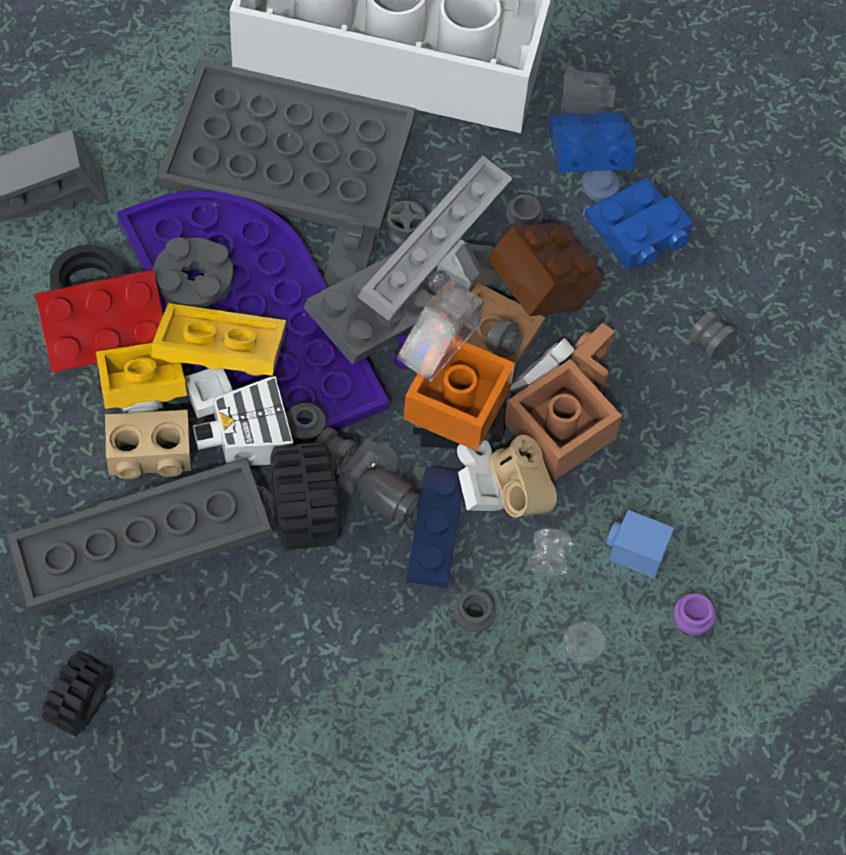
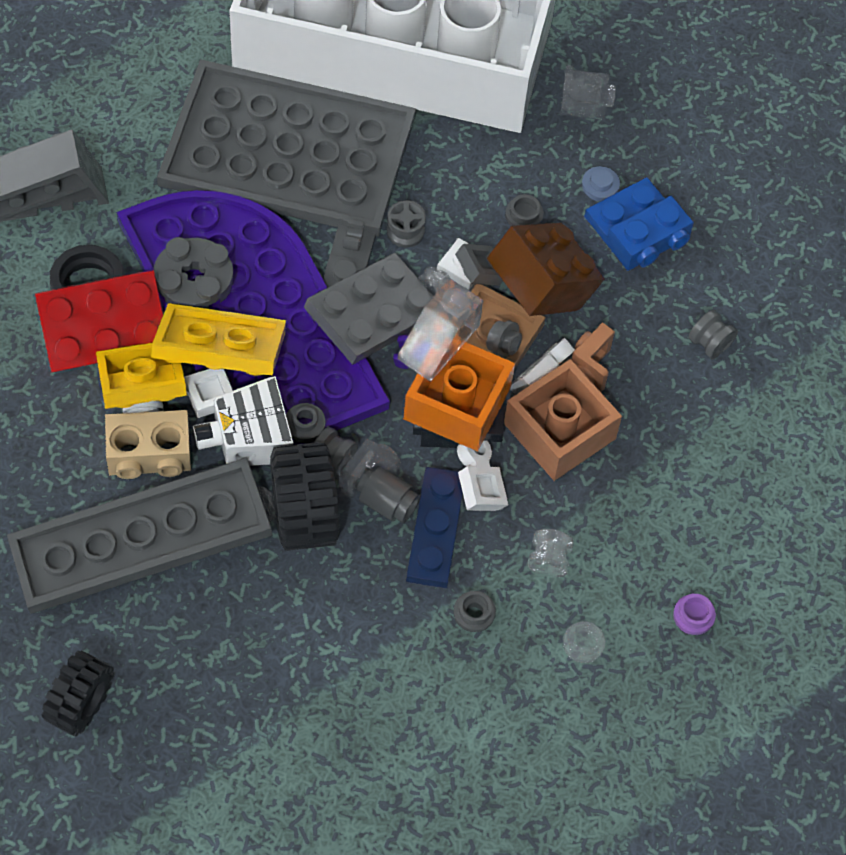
light grey plate [358,156,512,321] -> none
tan piece [489,434,557,517] -> none
blue plate [549,112,636,173] -> none
medium blue brick [606,510,674,578] -> none

